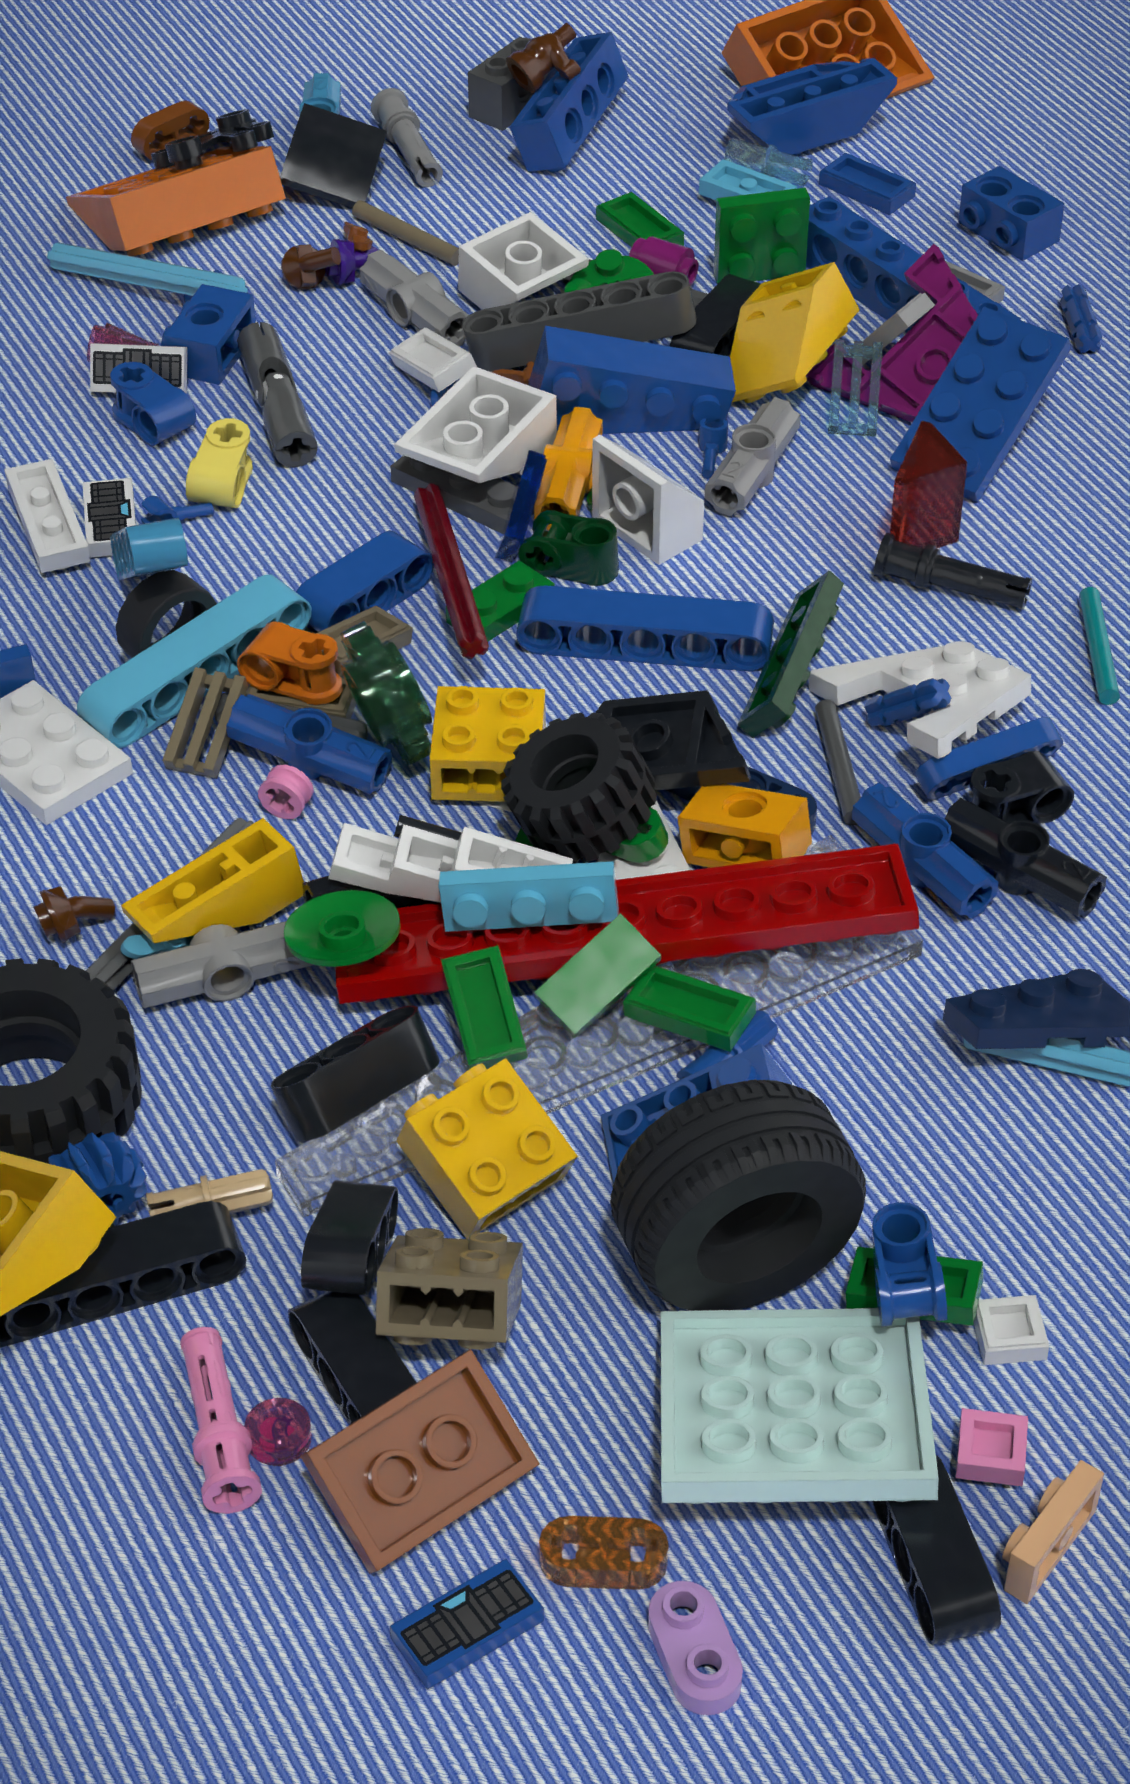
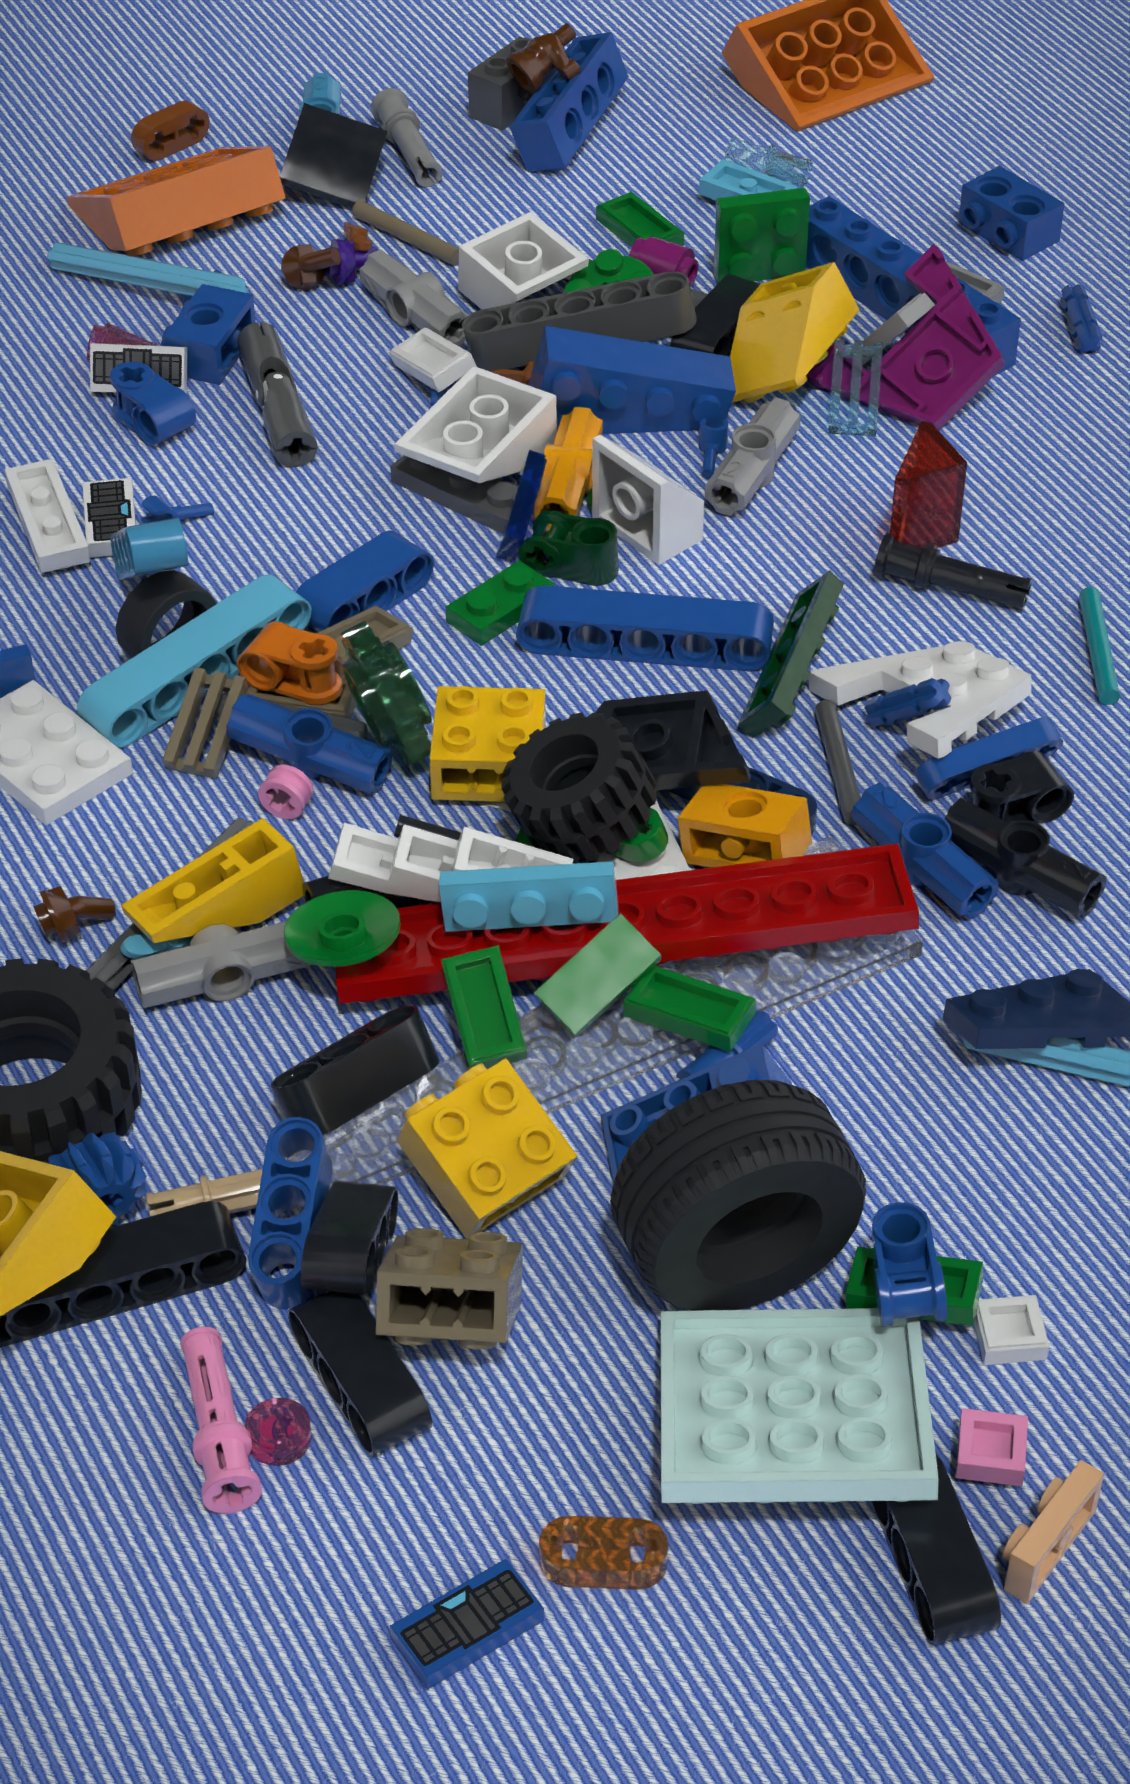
black plant [151,109,274,170] -> none
light yellow piece [186,418,253,508] -> none
dark orange plate [300,1349,540,1574] -> none
dark red axle [414,483,489,659] -> none
lavender plate [648,1581,743,1715] -> none
blue wedge [727,58,897,157] -> none
blue tile [819,153,916,215] -> none
blue plate [890,307,1071,503] -> none
none -> blue beam [248,1117,332,1309]

